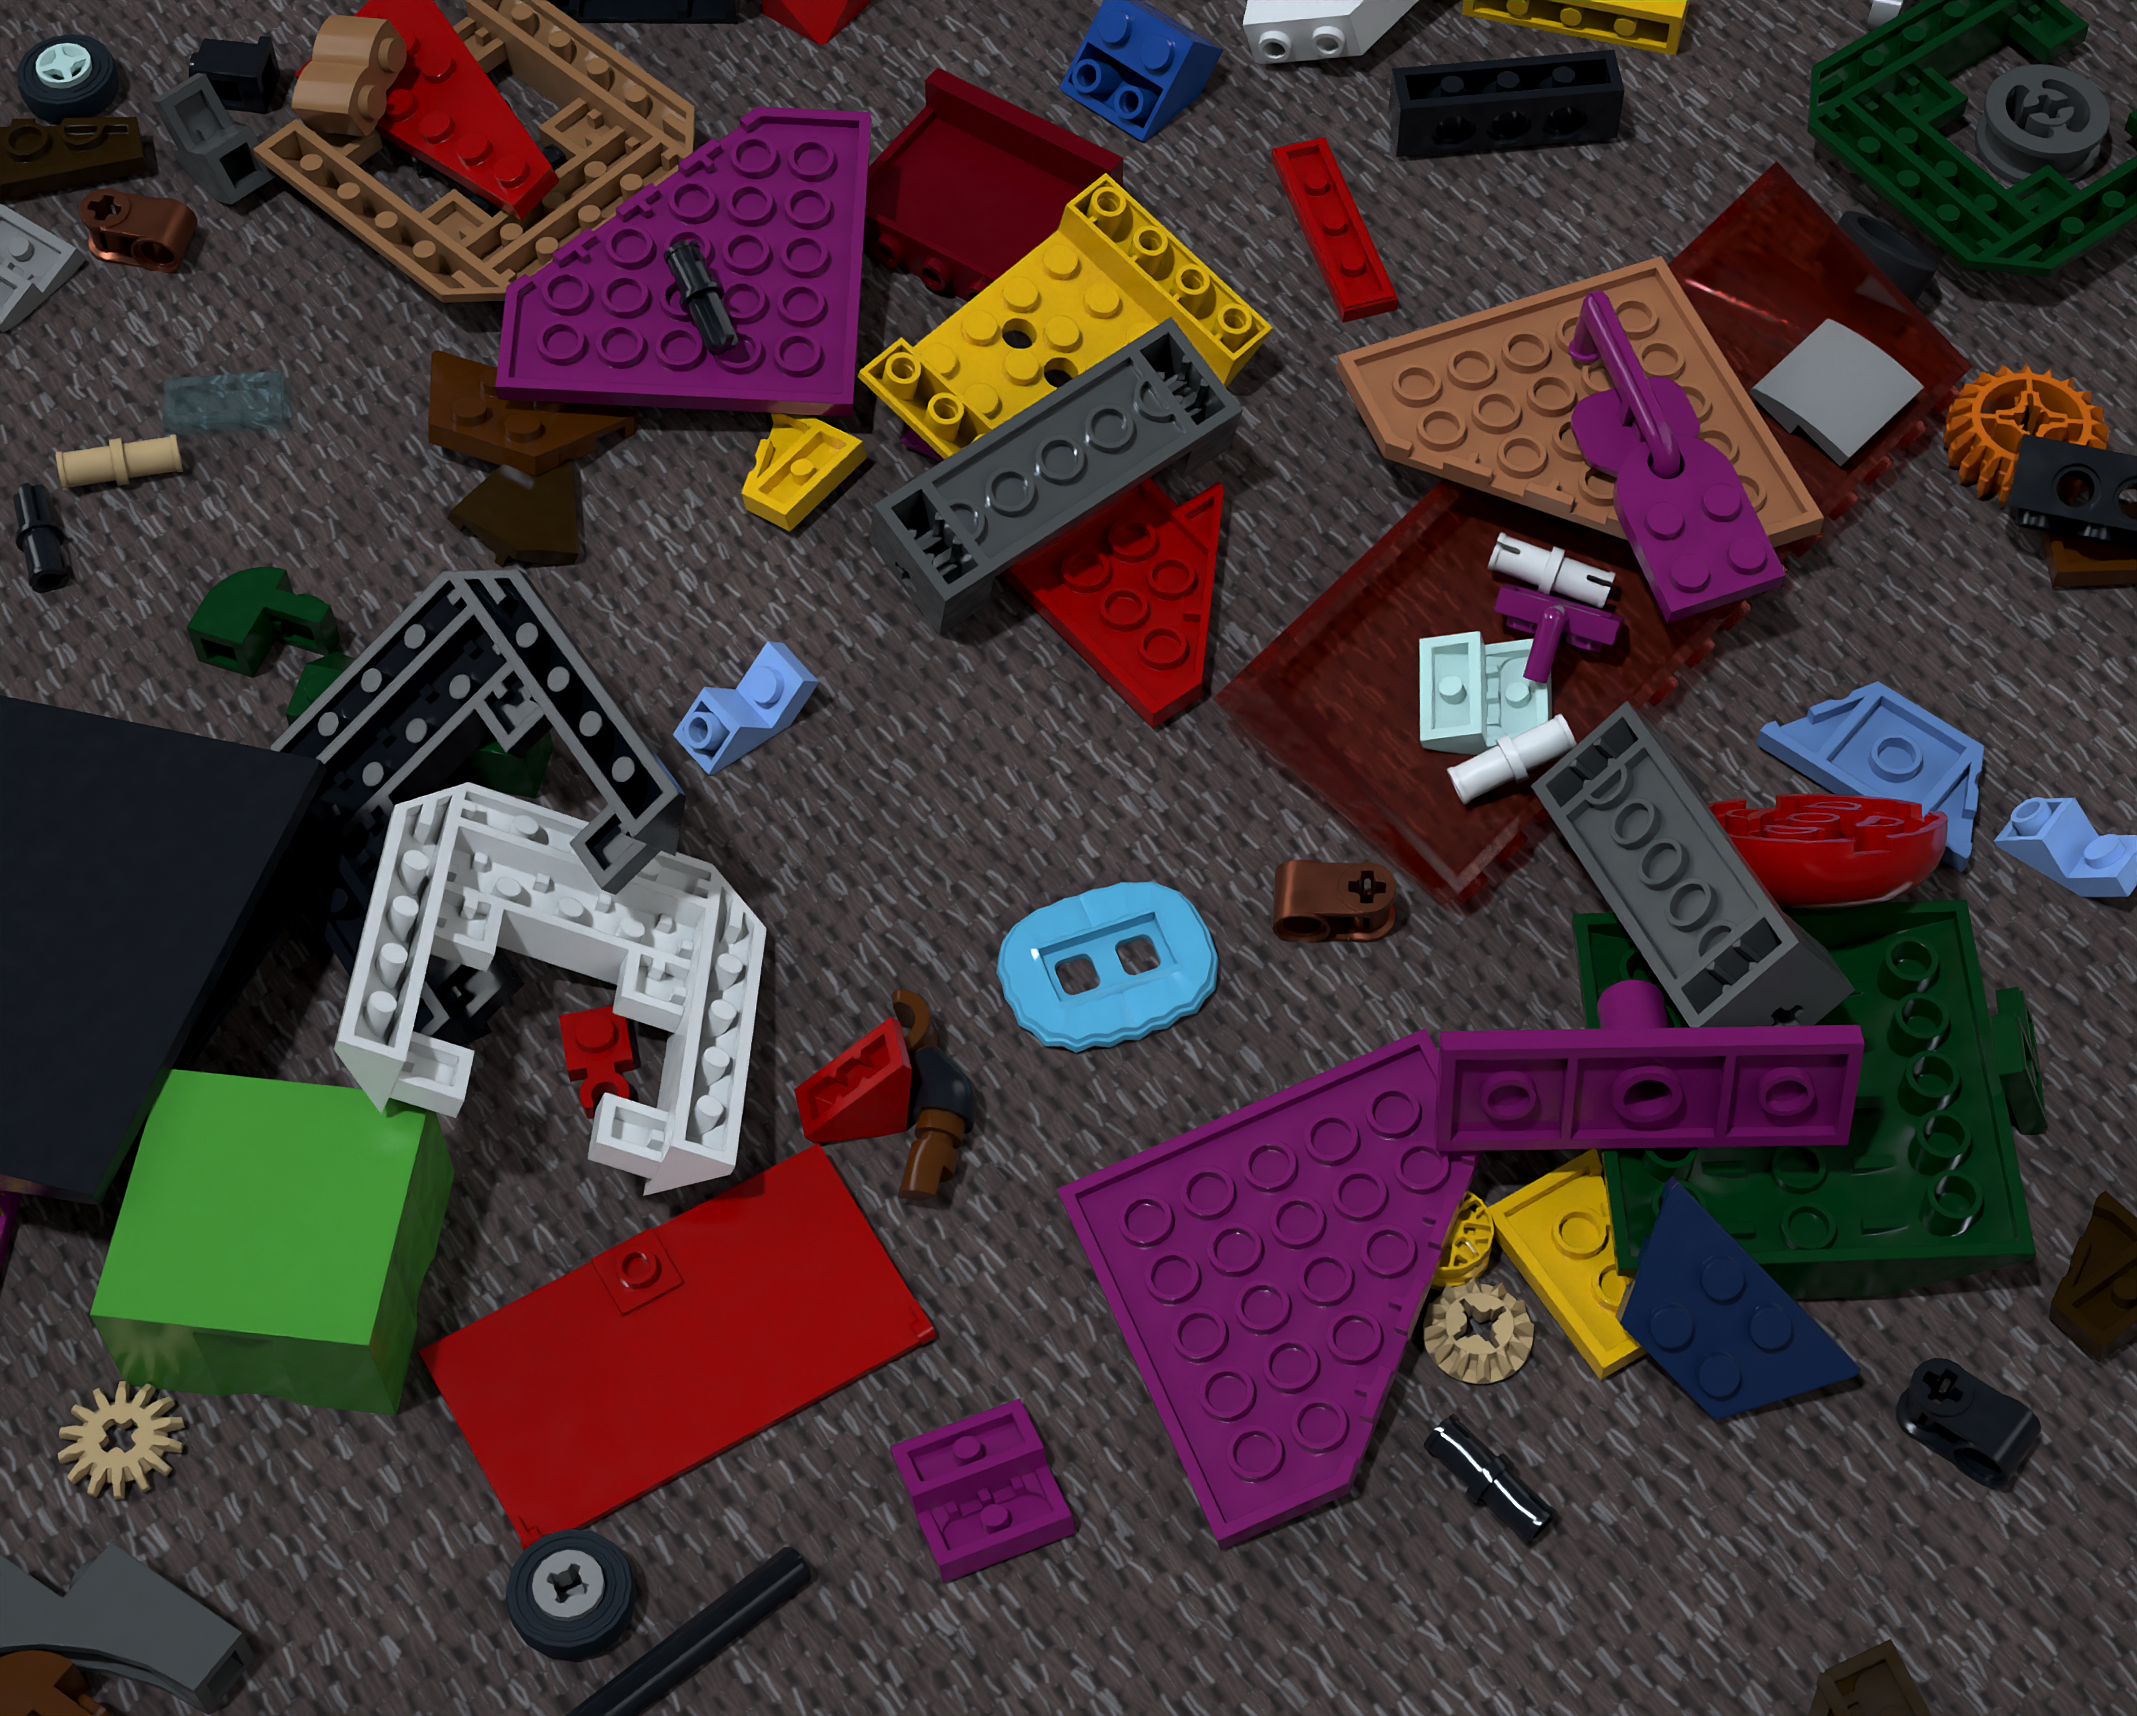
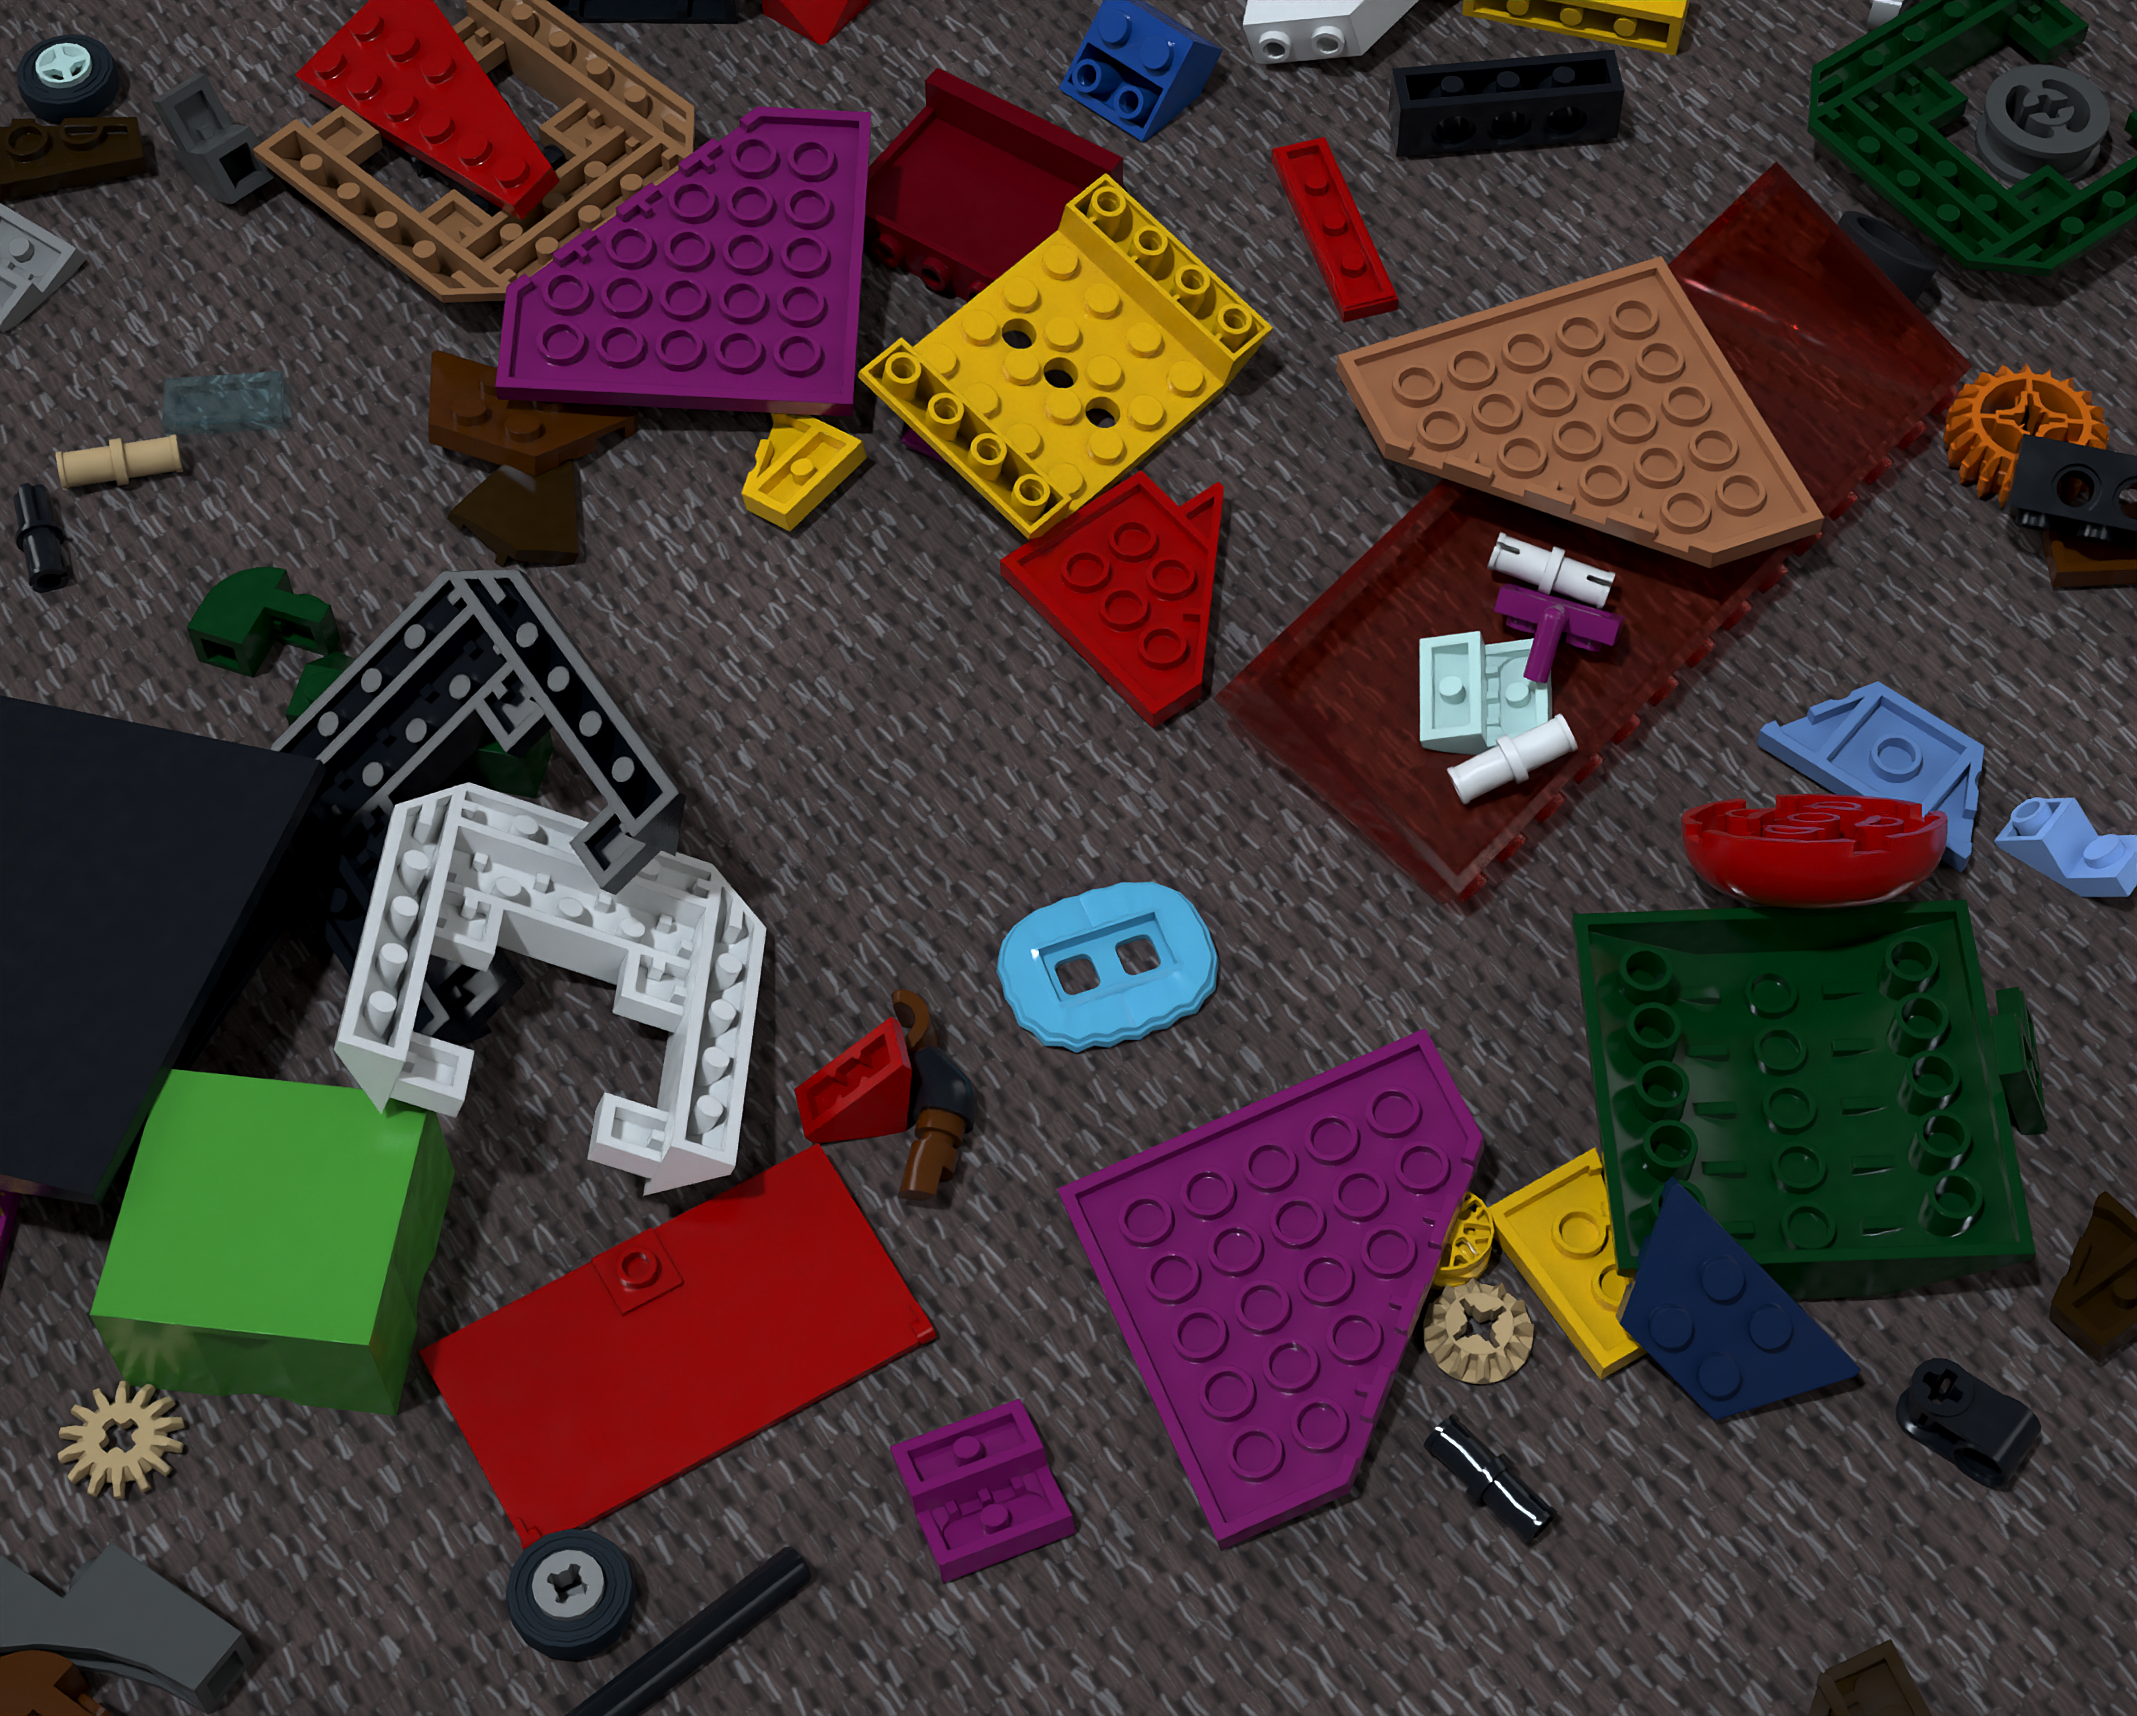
copper piece [78,188,198,274] -> none
black brick [189,36,281,114] -> none
medium nougat brick [291,14,407,137] -> none
red plate [559,1005,635,1119] -> none
black axle [663,240,738,356] -> none
light blue slope [673,641,819,775] -> none
dark grey plate [869,317,1243,636] -> none
copper piece [1272,859,1396,943] -> none
magenta plate [1434,980,1865,1151] -> none
dark grey plate [1531,701,1855,1027] -> none
magenta plate [1568,290,1786,623] -> none
light grey slope [1749,318,1924,467] -> none

